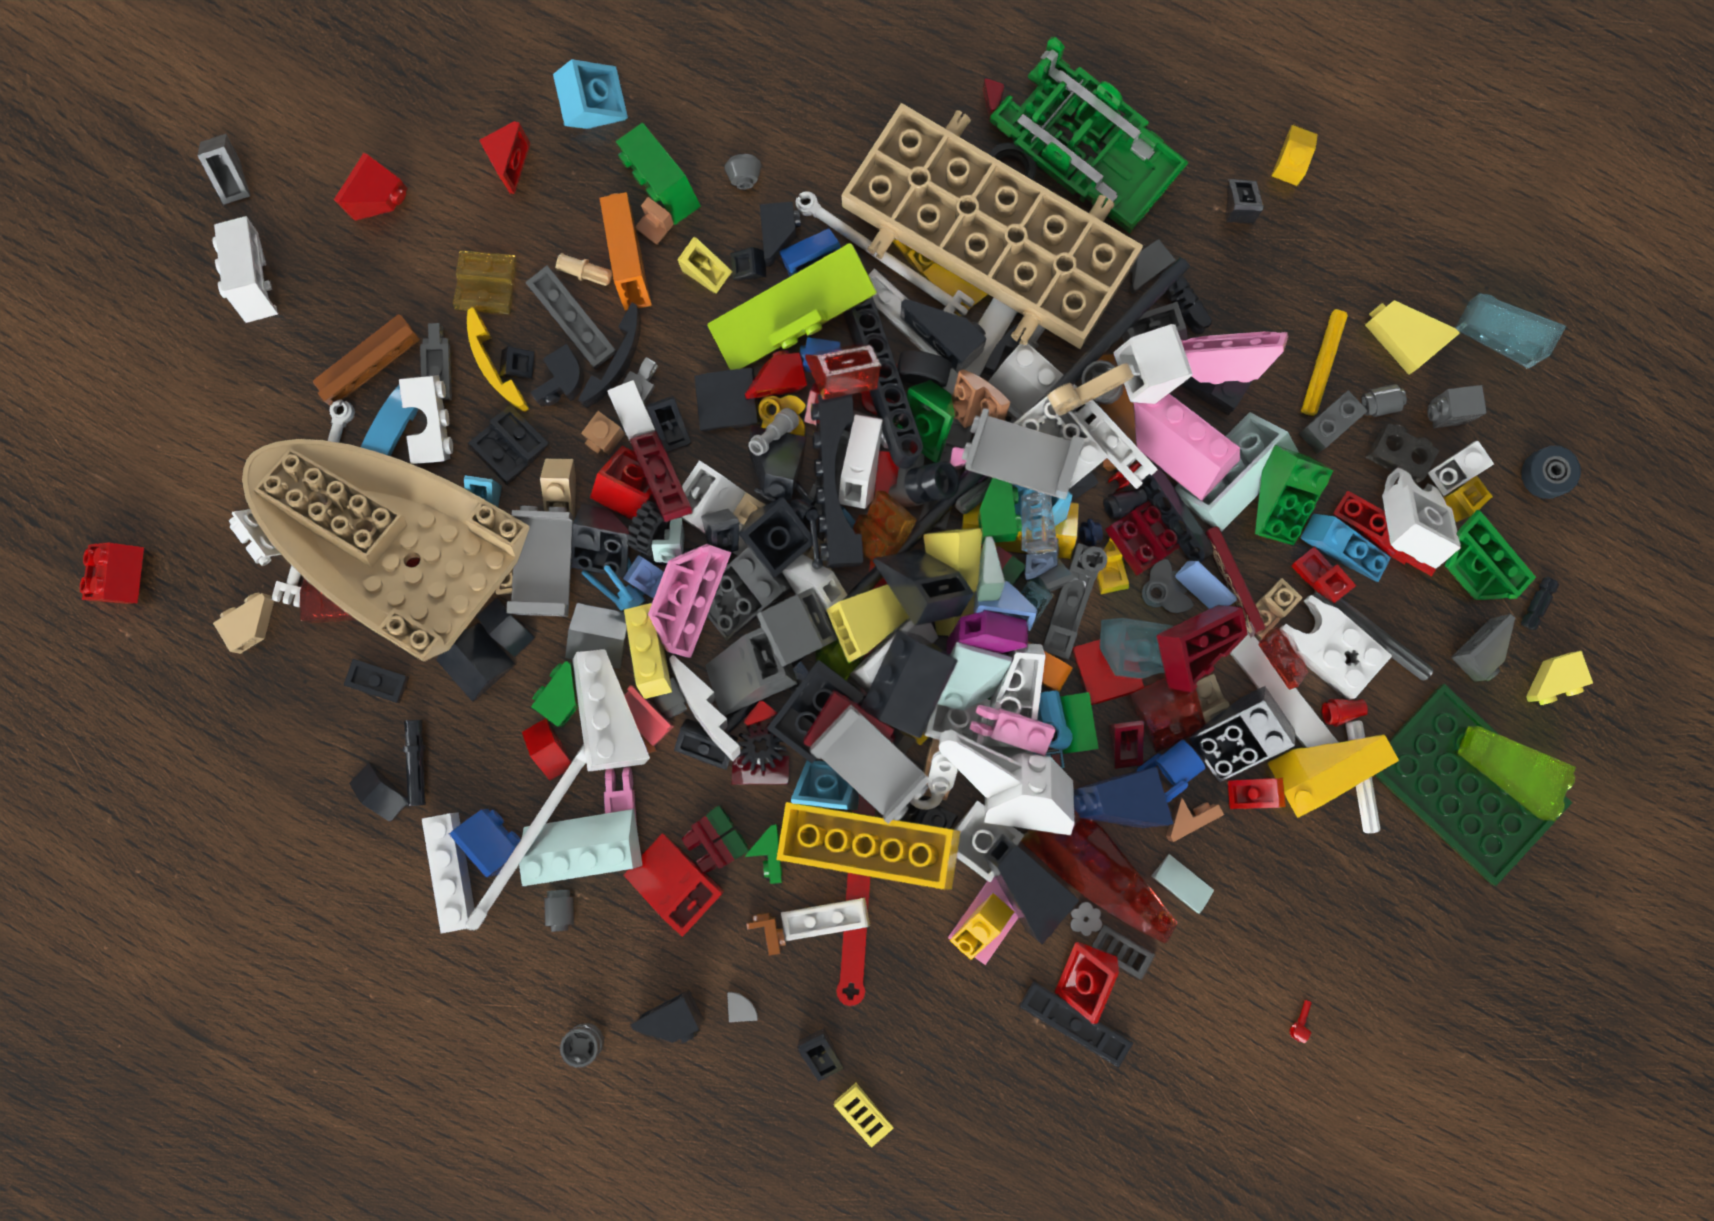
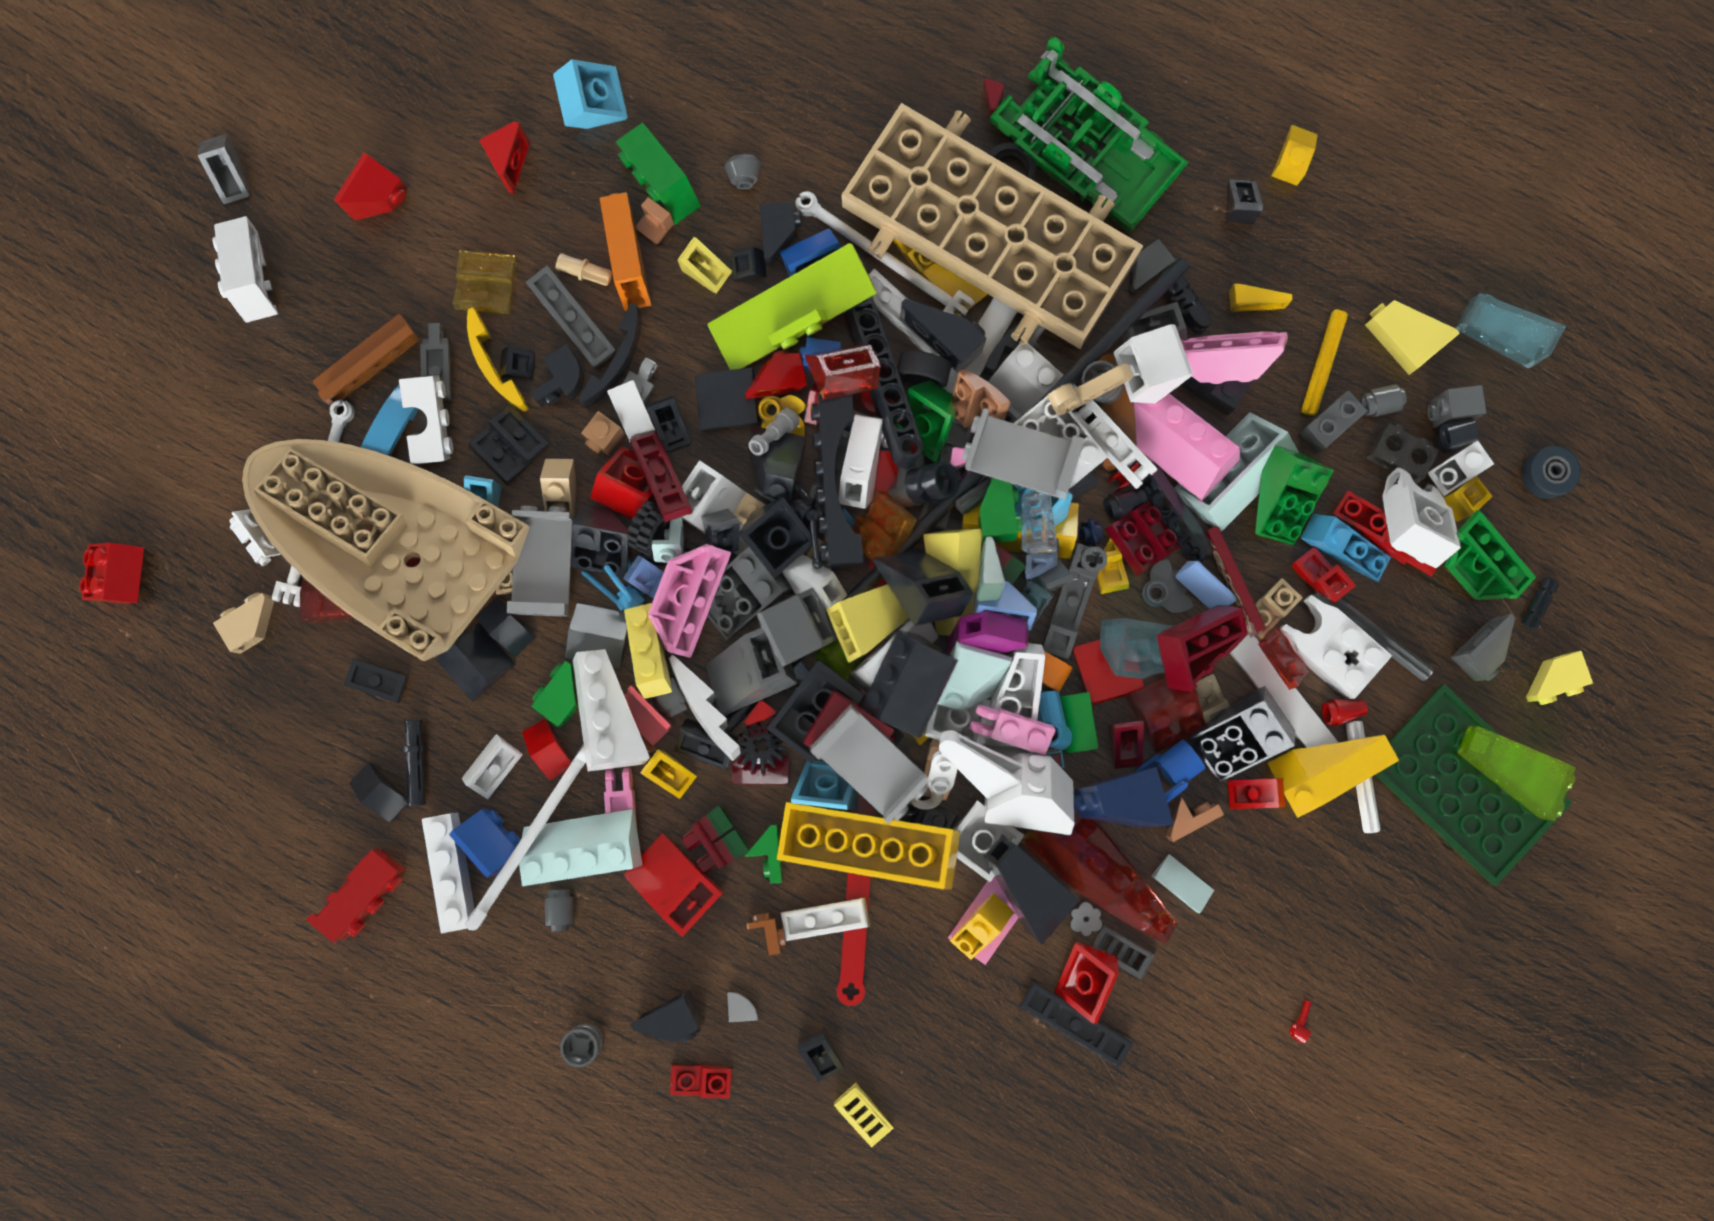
none -> red wedge [306,848,405,942]
none -> white slope [462,734,523,799]
none -> yellow slope [640,750,697,799]
none -> red slope [669,1064,731,1098]
none -> yellow slope [1229,284,1292,312]
none -> black piece [1432,417,1479,454]

